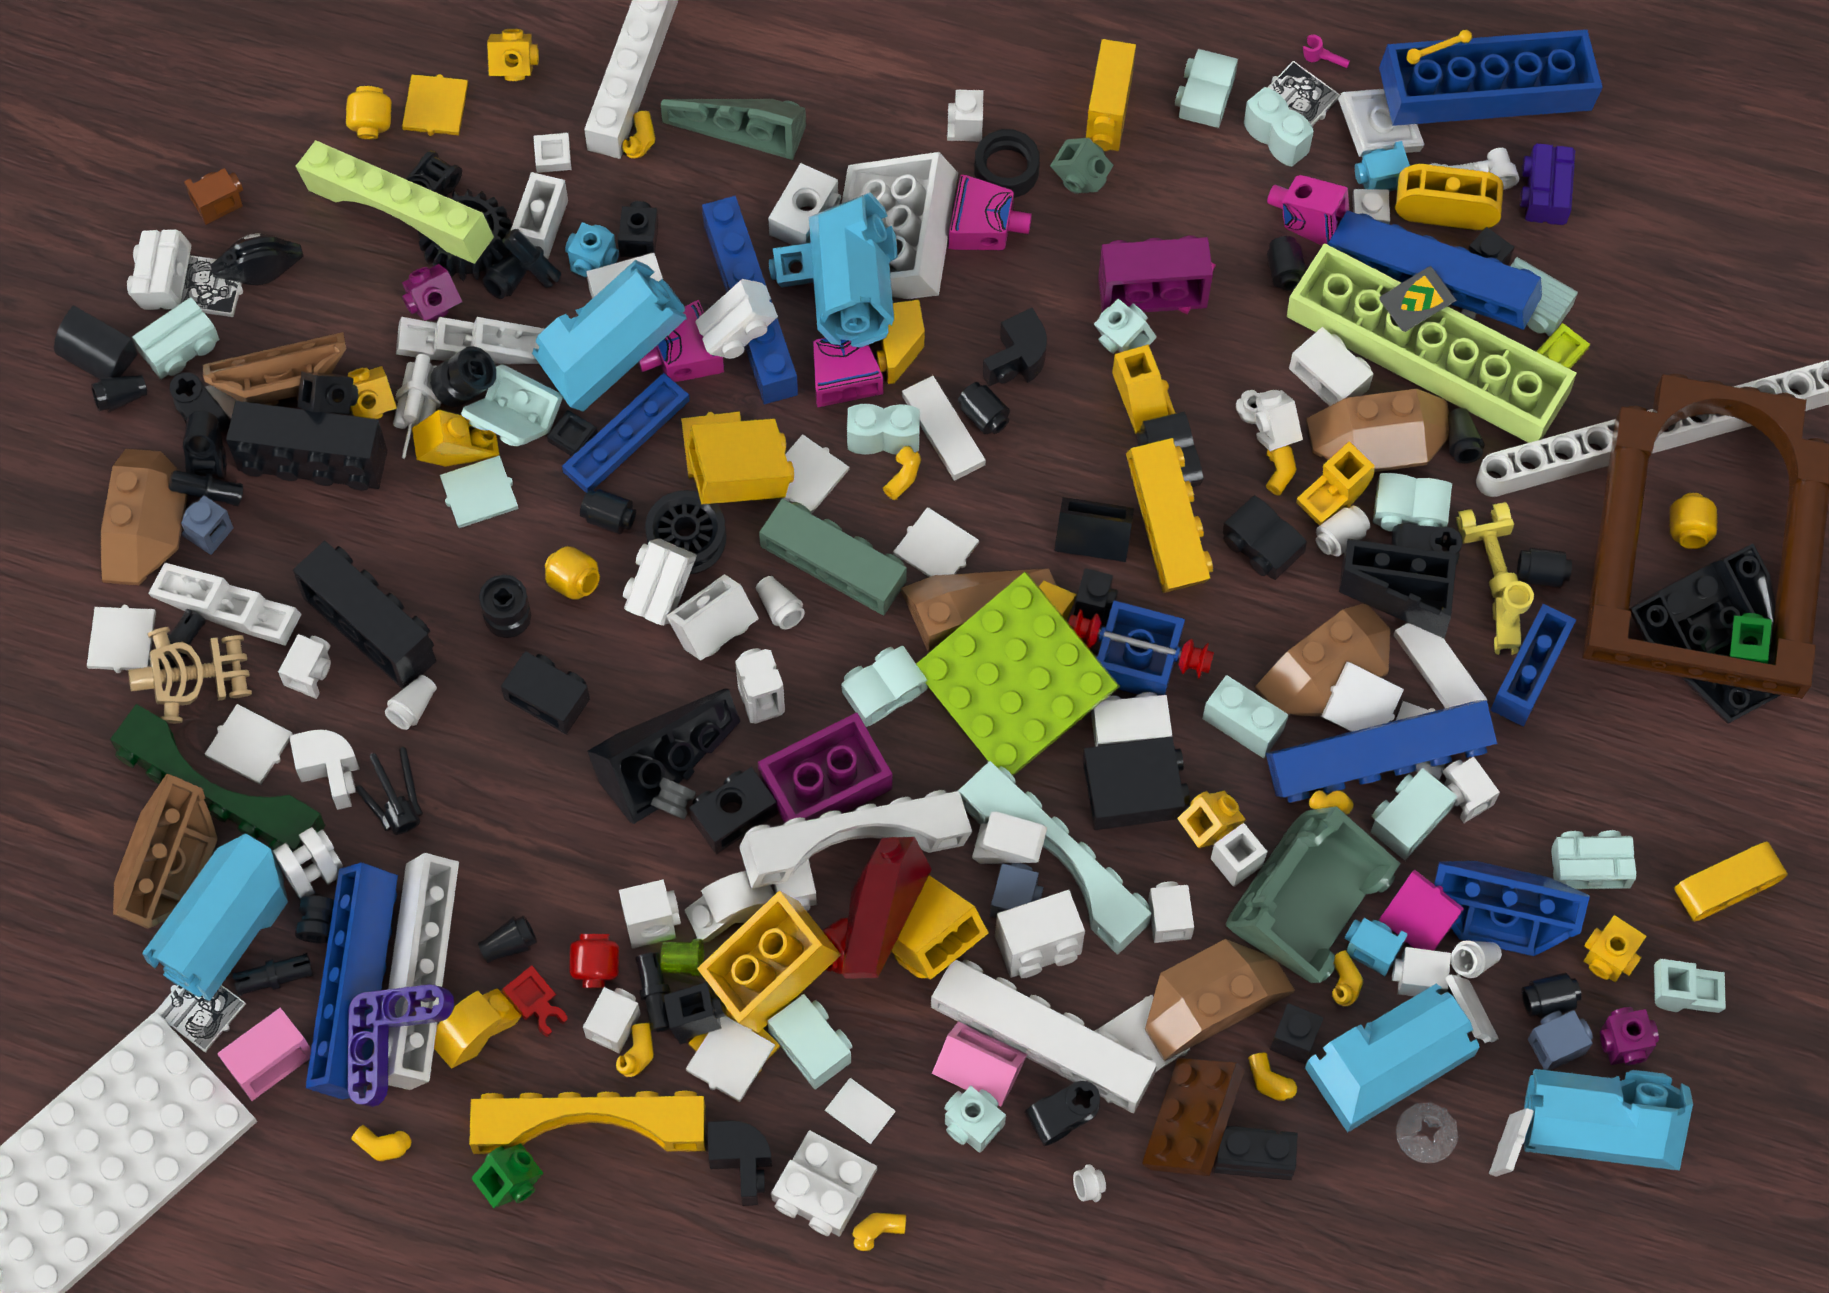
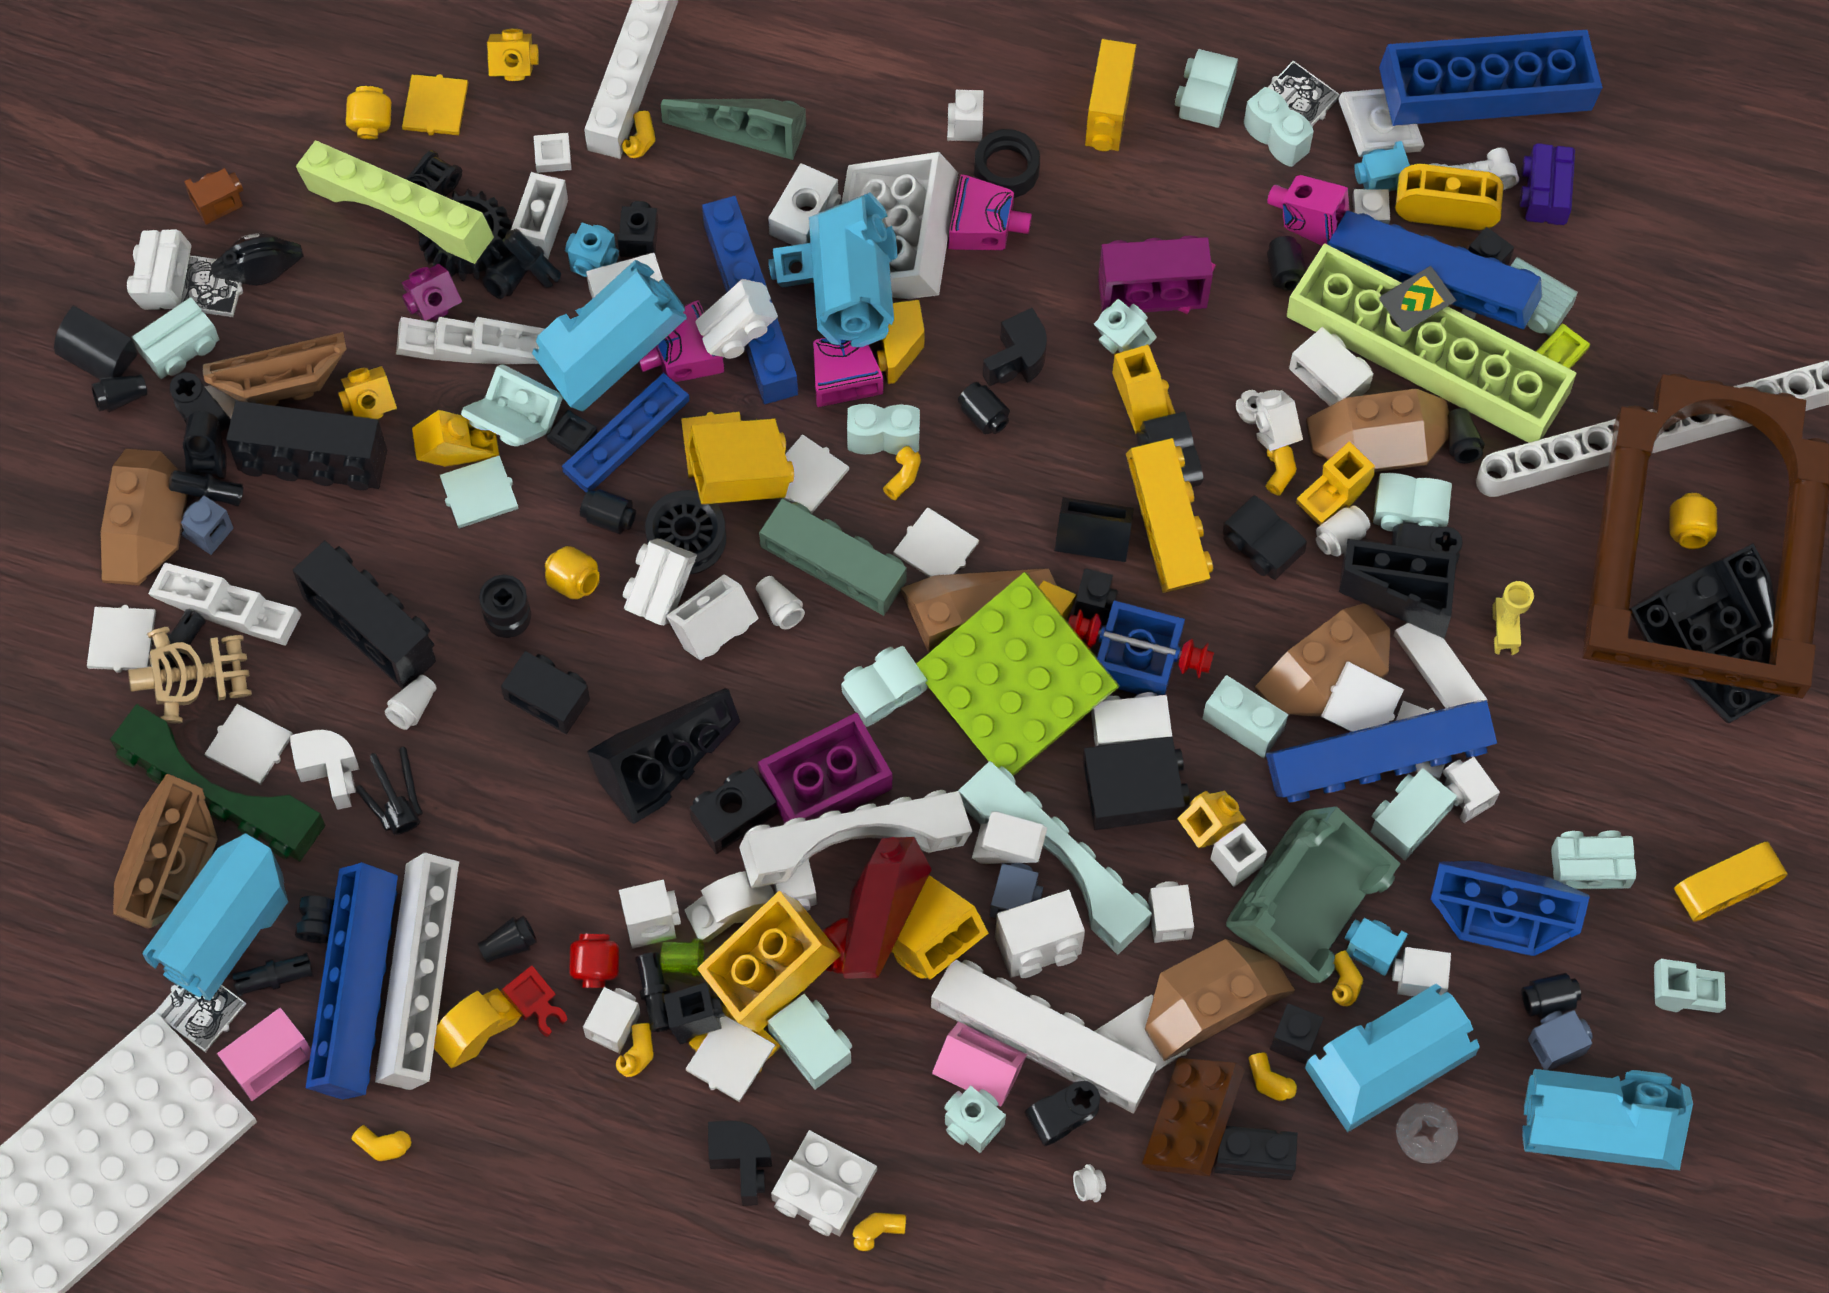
white brick [272,827,343,899] -> none
white brick [278,634,331,699] -> none
black brick [297,371,358,414] -> none
dark purple beam [348,984,454,1107] -> none
white piece [393,354,441,459] -> none
black wheel [430,346,497,407] -> none
yellow arch [469,1091,706,1154] -> none
green brick [471,1143,543,1208] -> none
dark grey wheel [650,777,697,820] -> none
white brick [735,648,785,724] -> none
white sticker [825,1078,896,1144] -> none
white tile [902,376,986,481] -> none
sand green brick [1050,138,1114,193] -> none
dark pink hand [1303,35,1350,68] -> none
yellow arm [1309,790,1353,814] -> none
dark pink piece [1379,870,1464,951] -> none
yellow hinge [1406,30,1472,64] -> none
white piece [1445,974,1499,1043] -> none
white cone [1451,940,1502,978] -> none
light yellow bar [1456,502,1518,598] -> none
white piece [1489,1108,1534,1177] -> none
blue brick [1490,604,1577,727] -> none
black brick [1517,547,1572,588] -> none
yellow brick [1583,915,1646,983] -> none
magenta brick [1599,1007,1659,1065] -> none
green brick [1730,613,1772,664] -> none

